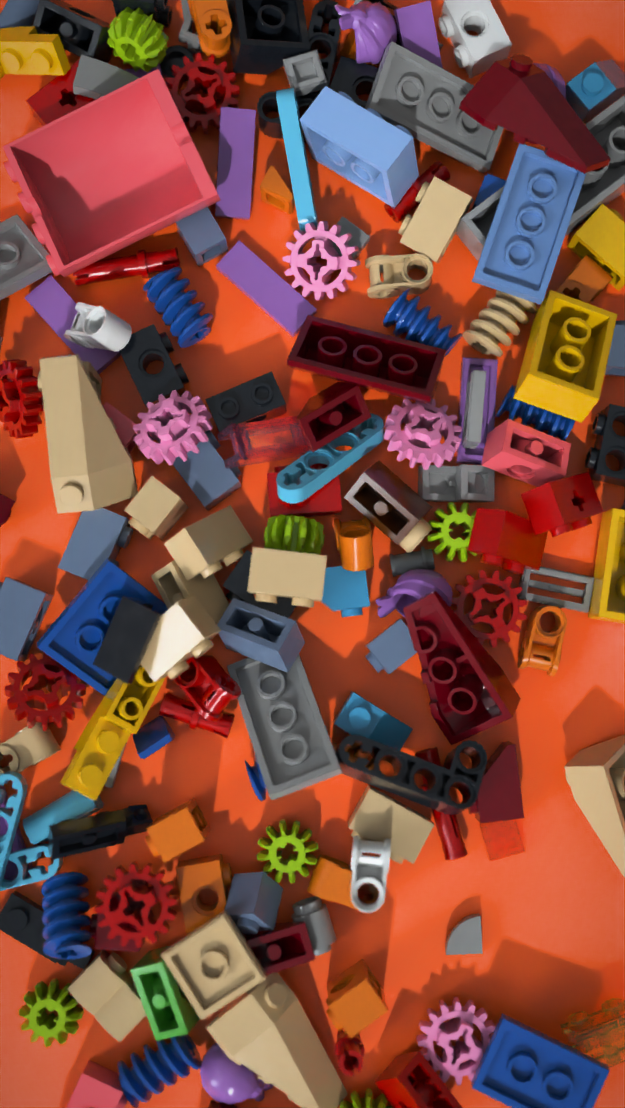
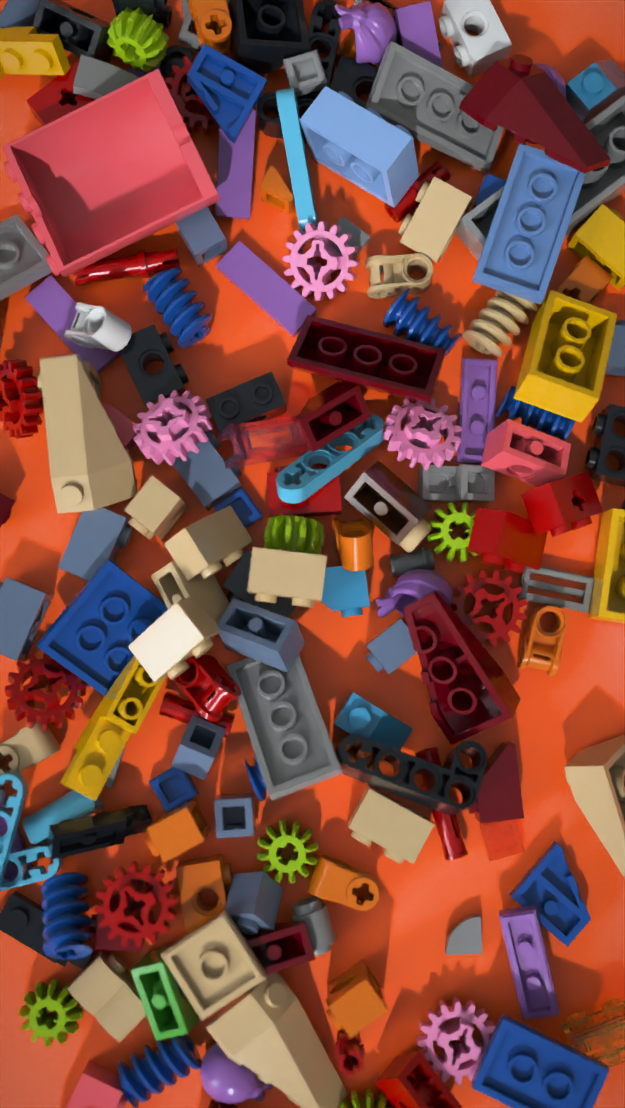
black panel [93,596,162,684] -> none
blue slope [133,716,176,759] -> none
white piece [351,836,391,913] -> none
light grey tile [462,370,486,449] -> none
none -> blue tile [149,767,199,813]
none -> sand blue brick [171,715,226,780]
none -> blue wing [187,44,267,144]
none -> blue tile [214,487,263,529]
none -> sand blue brick [214,792,256,838]
none -> medium lavender tile [499,905,560,1020]
none -> blue wing [509,841,591,947]

